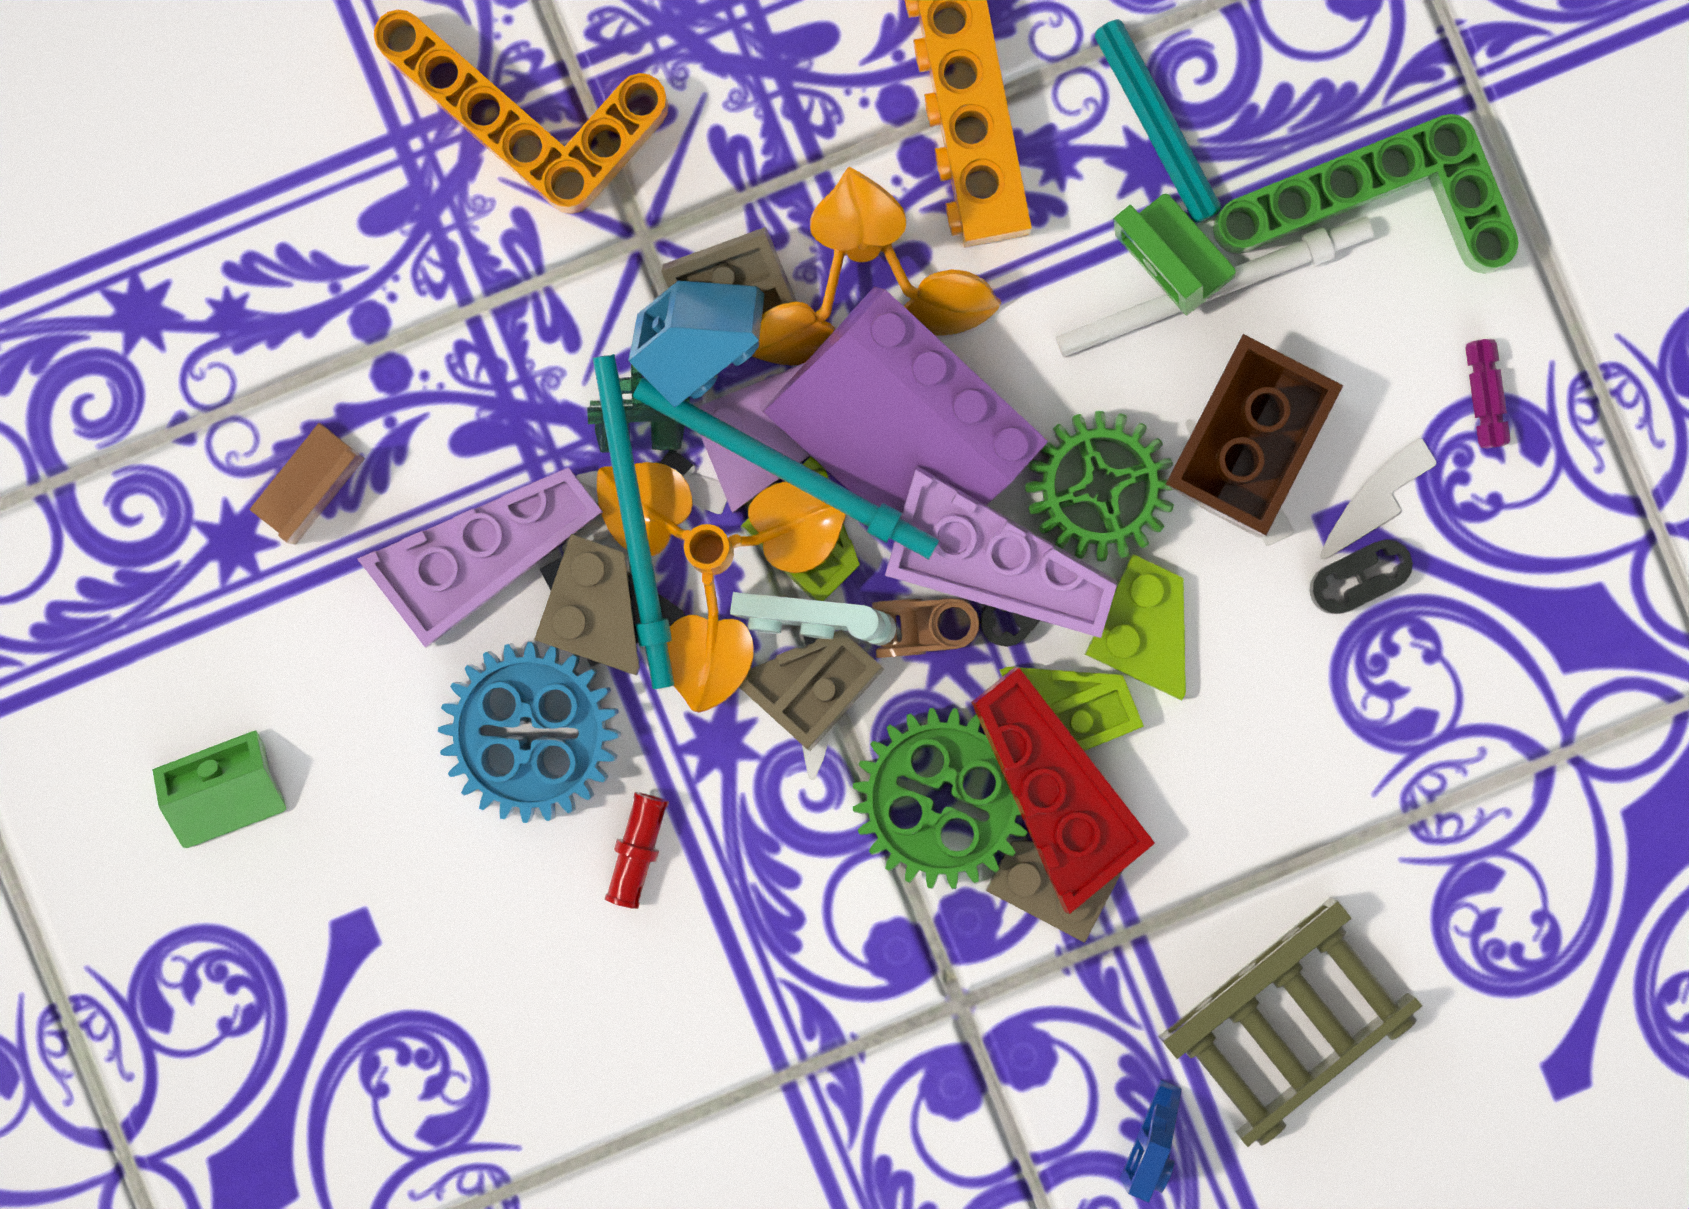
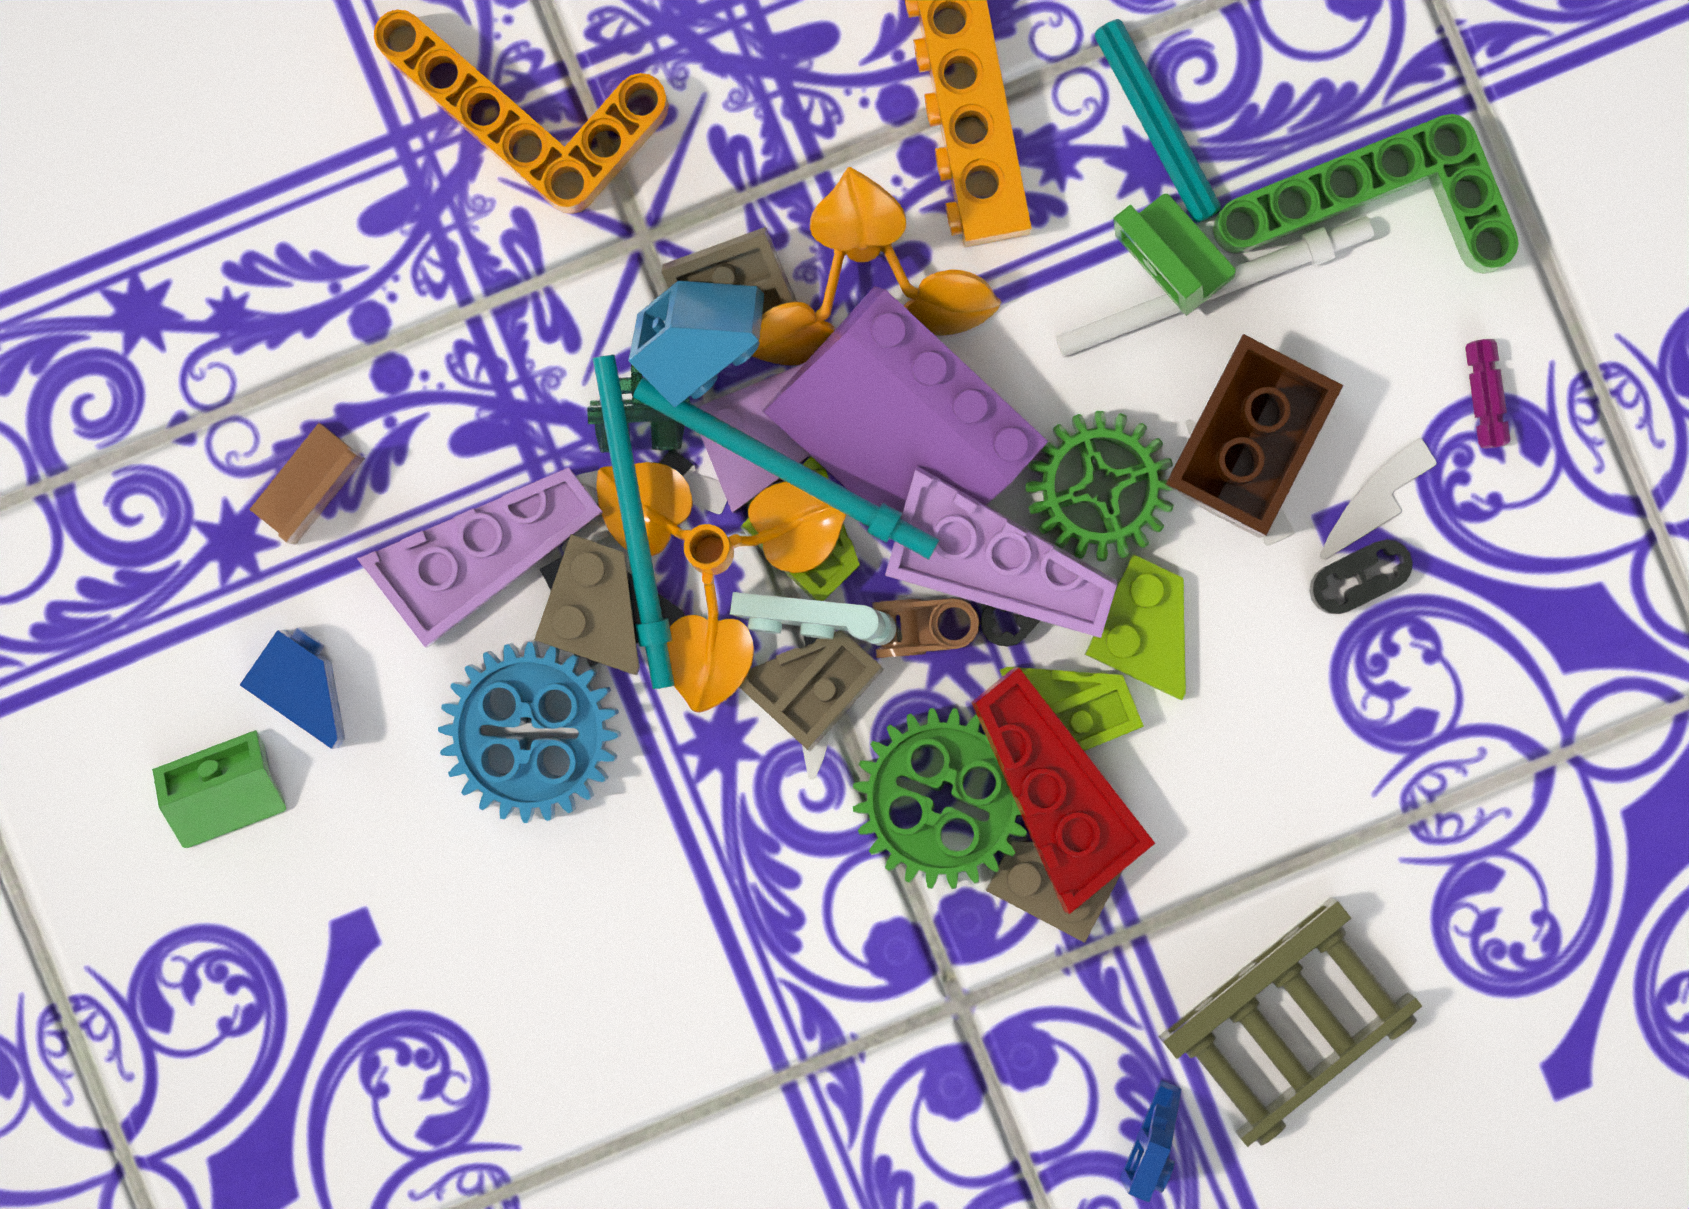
red pin [604,792,669,909] -> none
none -> blue slope [240,627,345,749]

